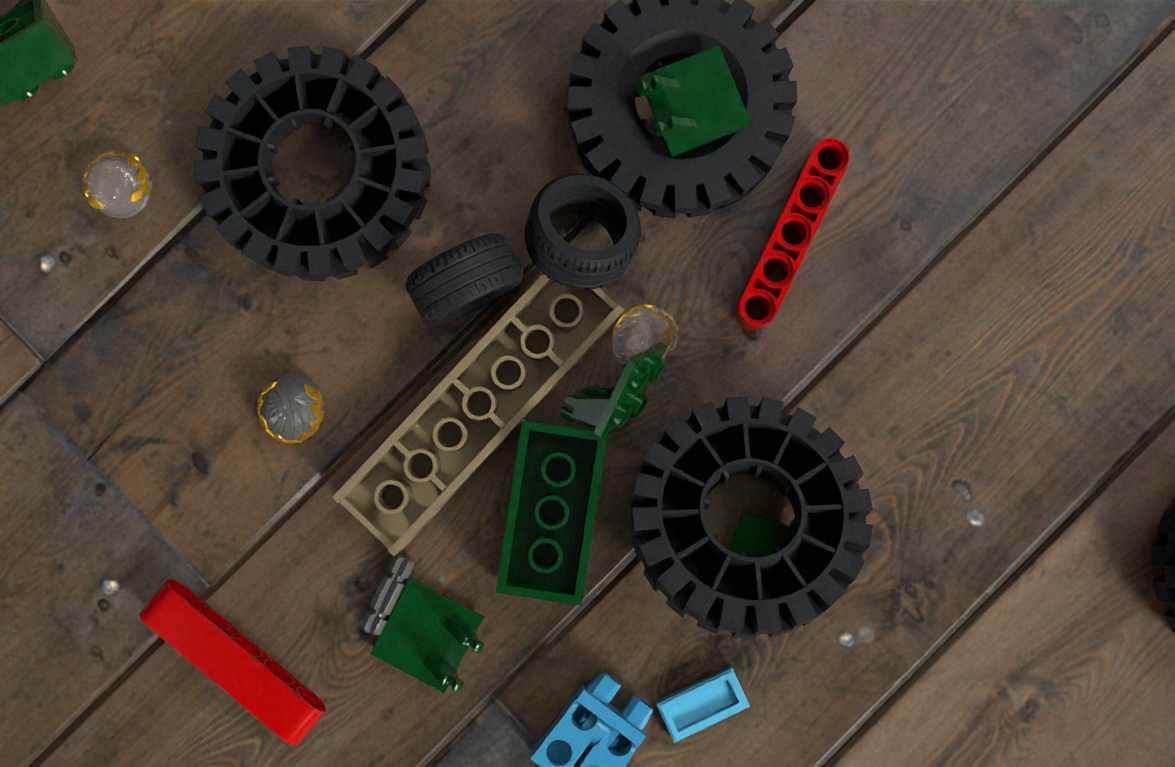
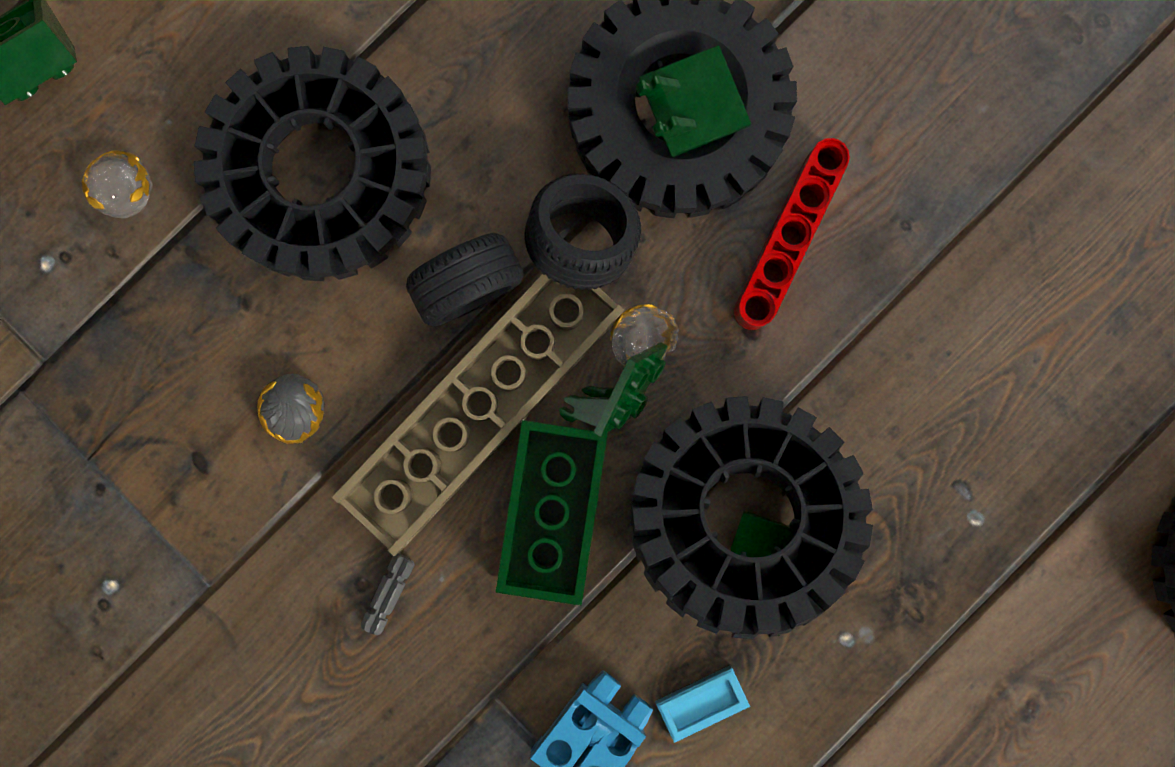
red beam [139,579,327,745] -> none
dark green plate [370,578,485,693] -> none

